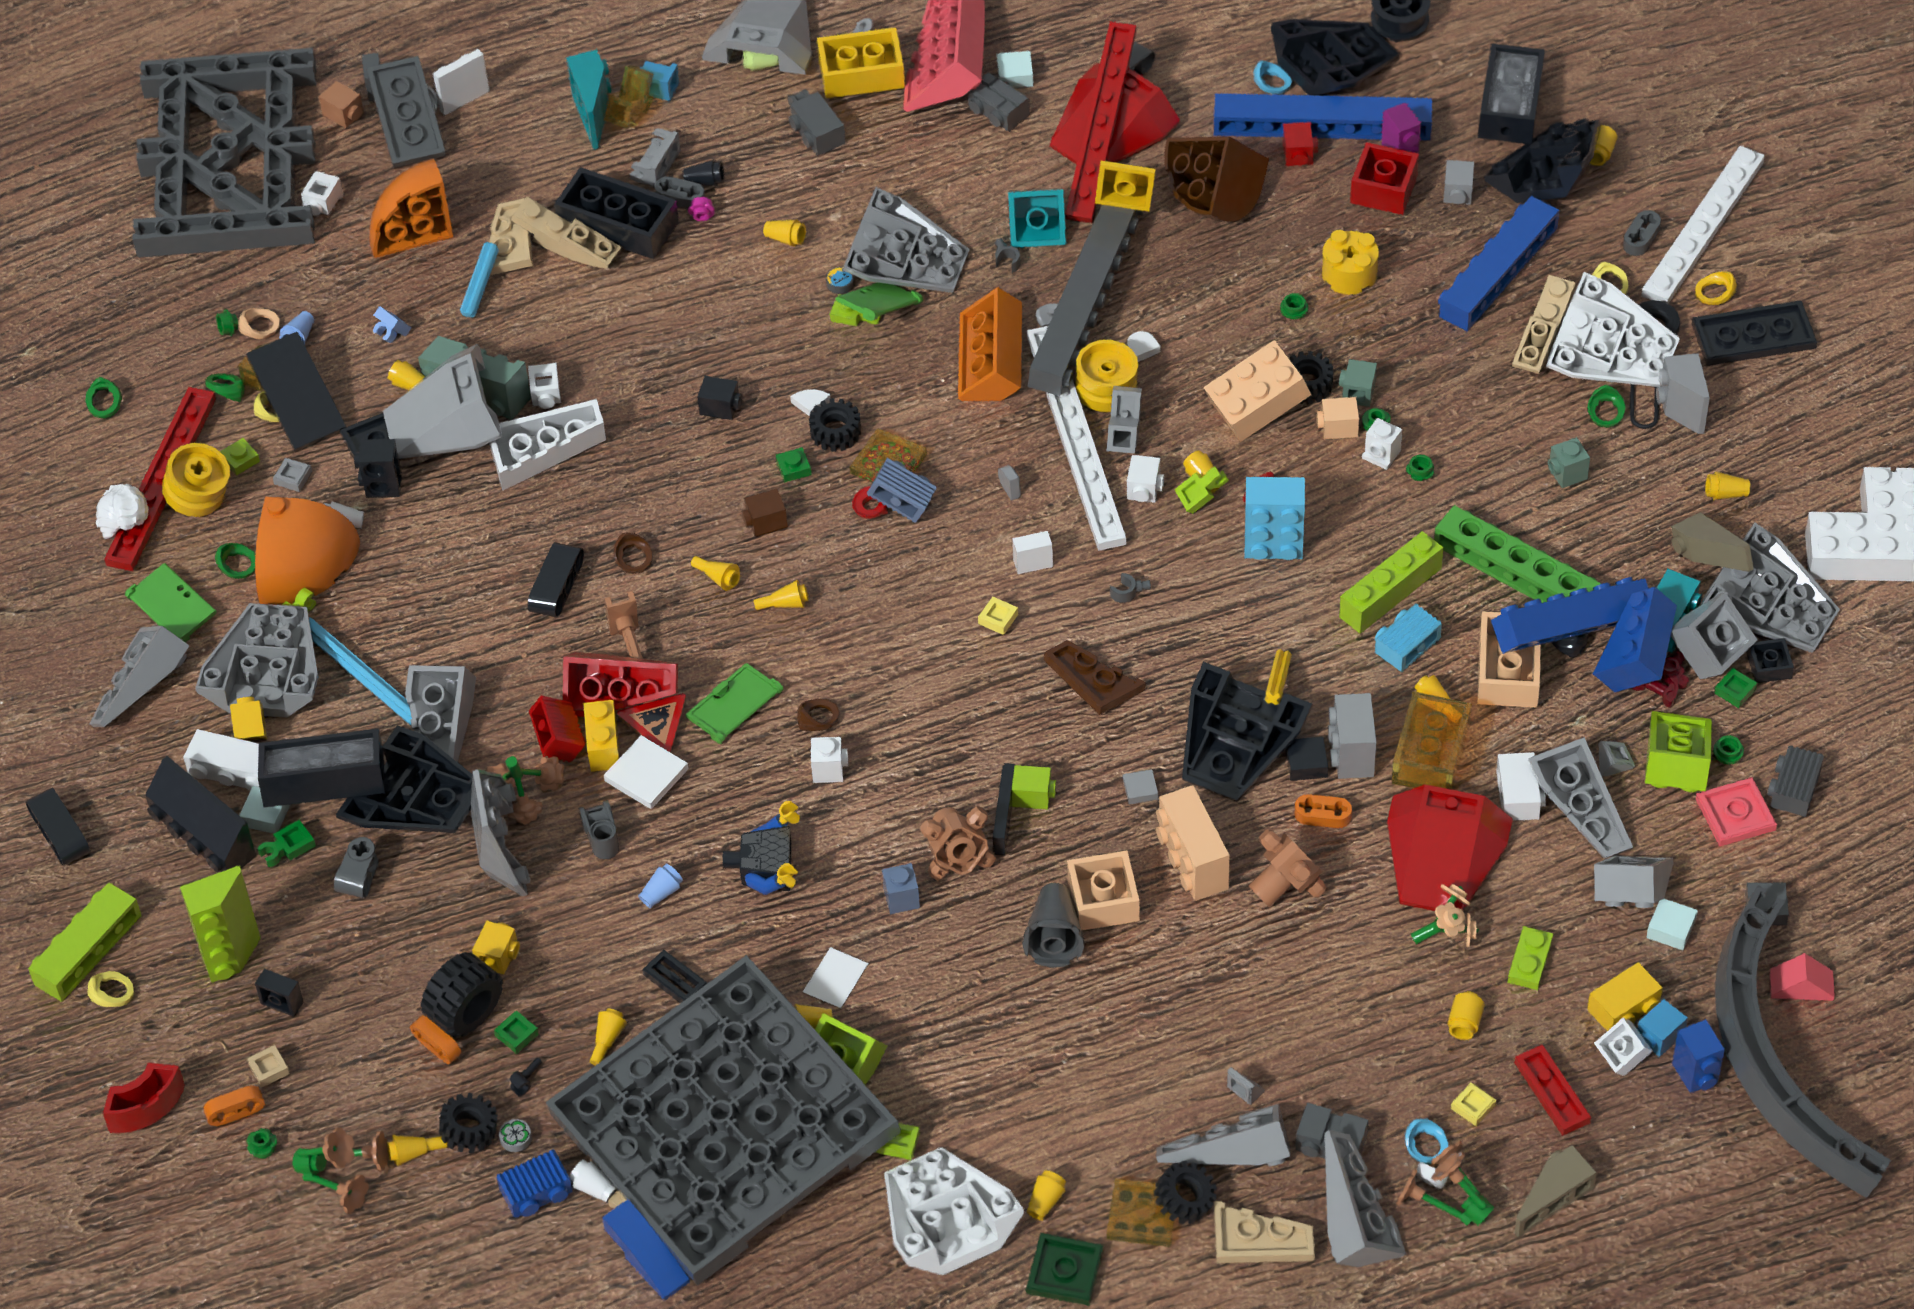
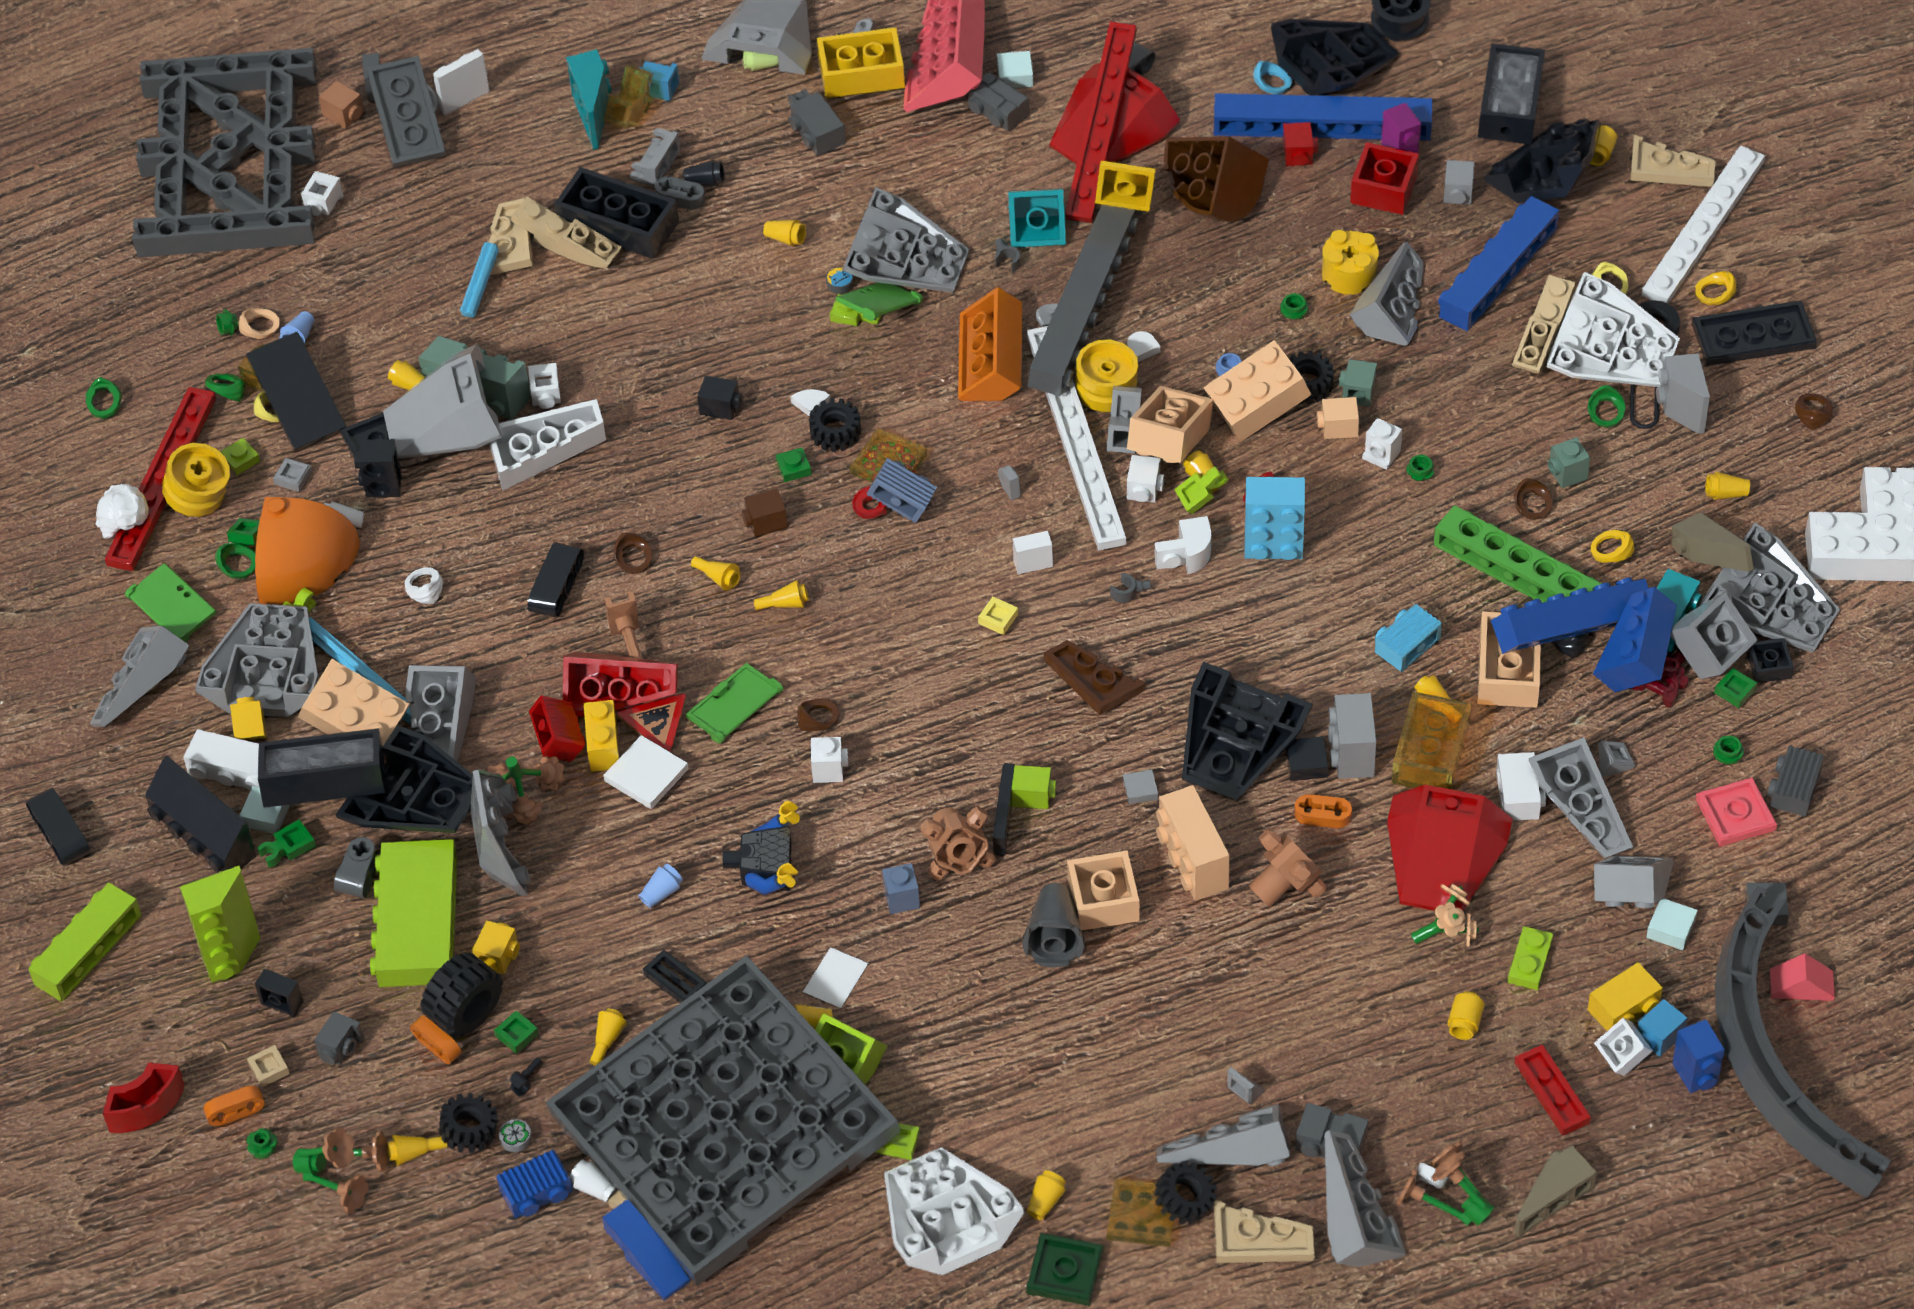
light yellow piece [88,971,134,1007] -> none
orange brick [369,158,453,258] -> none
light blue tile [373,306,412,343] -> none
dark grey piece [578,800,619,859] -> none
dark pink plate [688,197,715,222] -> none
yellow axle [1265,649,1292,705] -> none
lime brick [1339,531,1444,634] -> none
green plate [1362,408,1391,431] -> none
medium azure piece [1405,1119,1448,1165] -> none
light yellow tile [1451,1083,1496,1126] -> none
dark grey beam [1623,210,1661,256] -> none
lime slope [1645,711,1712,792] -> none
none -> green plate [227,518,260,546]
none -> light nougat brick [298,659,409,746]
none -> dark grey brick [314,1011,365,1065]
none -> lime brick [370,839,458,987]
none -> white piece [405,567,443,604]
none -> light nougat brick [1127,386,1213,463]
none -> white brick [1155,516,1211,574]
none -> medium blue plate [1216,353,1242,376]
none -> light grey wedge [1350,241,1424,346]
none -> reddish brown piece [1514,478,1553,520]
none -> yellow piece [1590,530,1634,563]
none -> tan wing [1630,135,1715,187]
none -> reddish brown piece [1795,394,1833,430]

